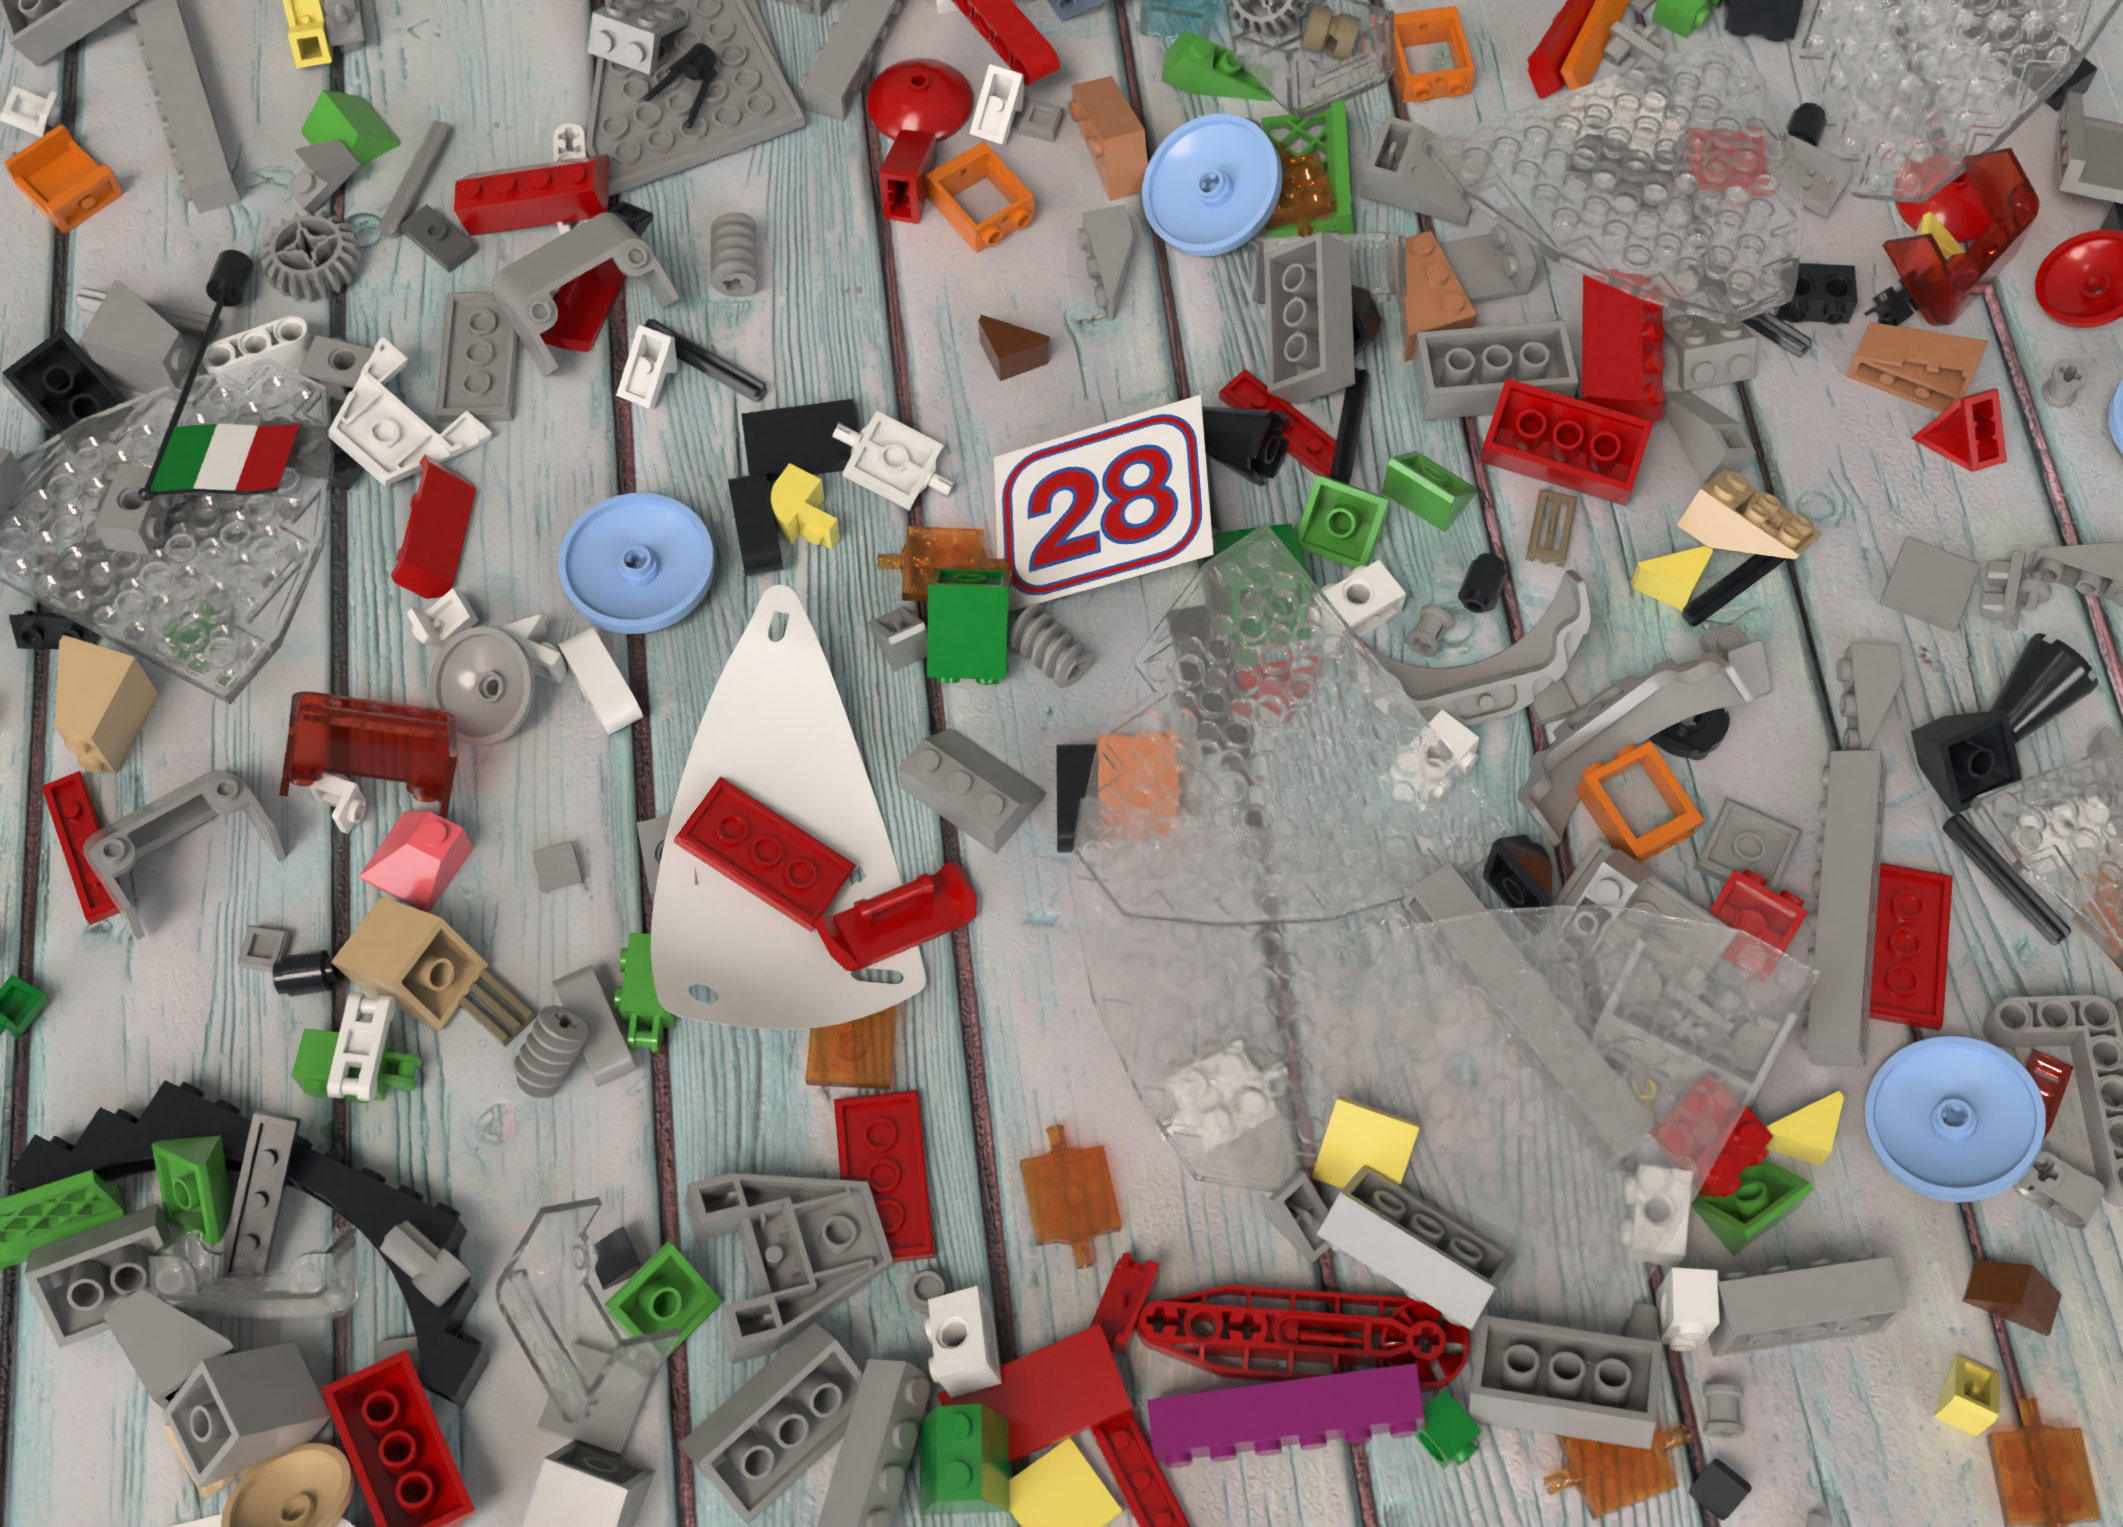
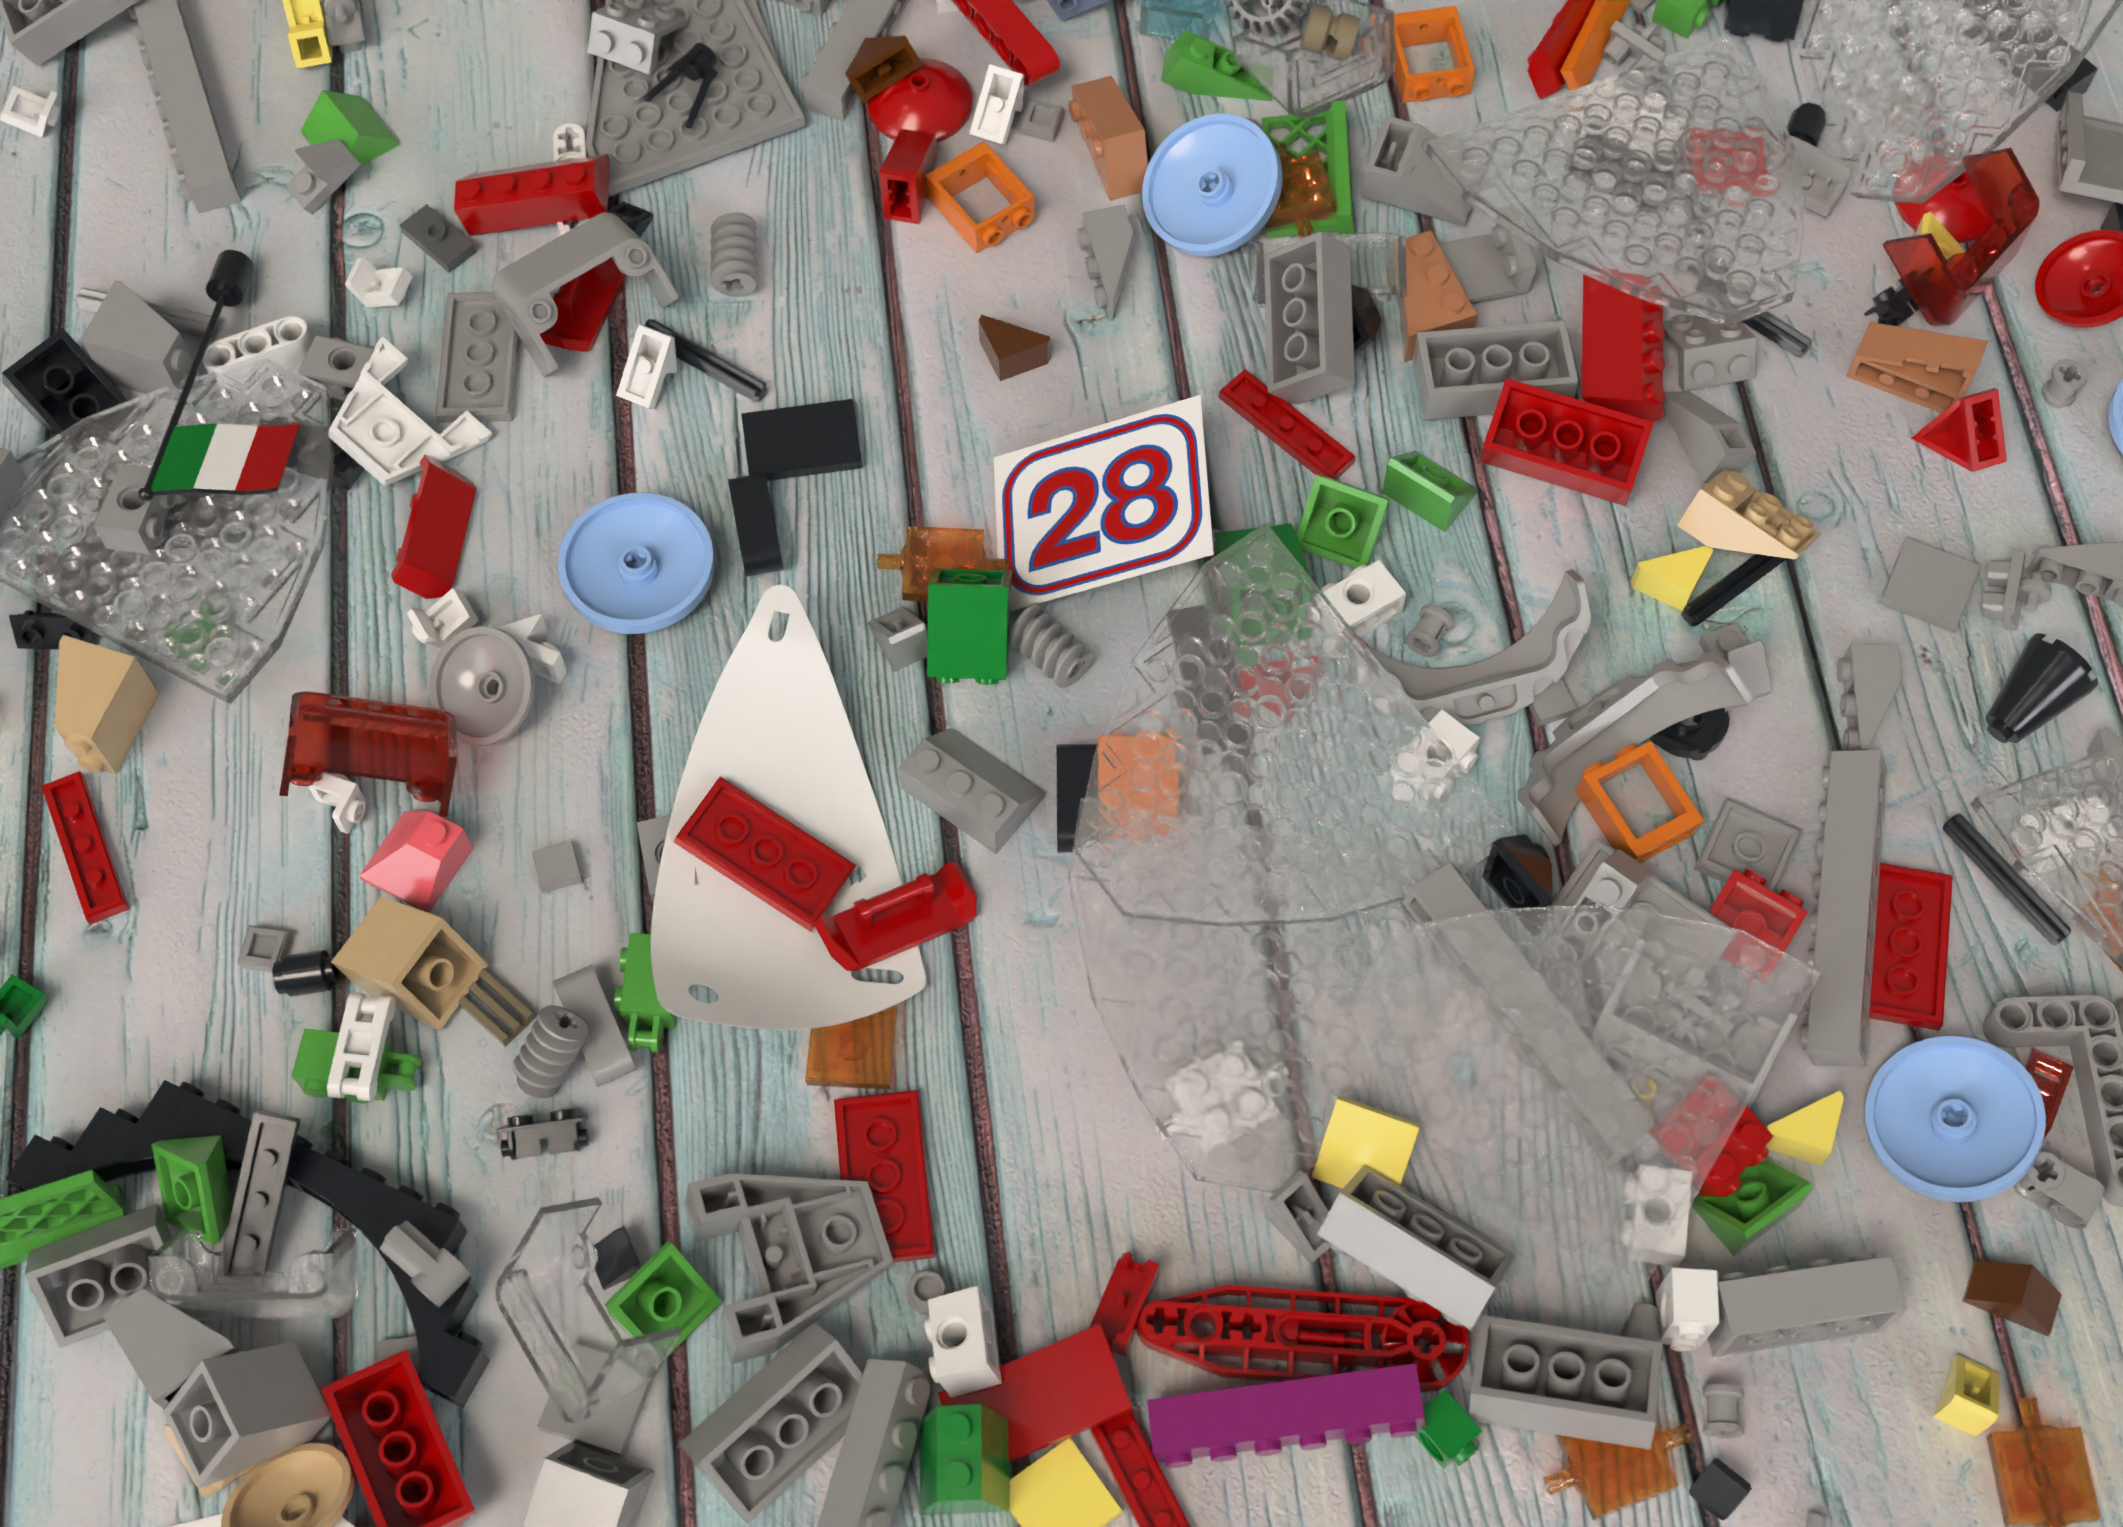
orange panel [4,124,123,234] -> none
light grey windscreen [83,770,286,940] -> none
light grey gear [260,209,361,303] -> none
light grey axle [378,120,451,239] -> none
white beam [557,627,643,735] -> none
light yellow brick [771,463,840,550] -> none
white plate [832,410,954,511] -> none
clear orange plate [1019,1124,1122,1269] -> none
black cone [1202,406,1290,486] -> none
black axle [1330,367,1369,484] -> none
black brick [1458,553,1507,613] -> none
dark tan tile [1525,489,1577,567] -> none
black brick [1772,262,1858,324] -> none
black slope [1911,710,2023,815] -> none
none -> white bracket [345,257,413,308]
none -> hinge [496,1108,589,1160]
none -> reddish brown slope [845,35,923,103]

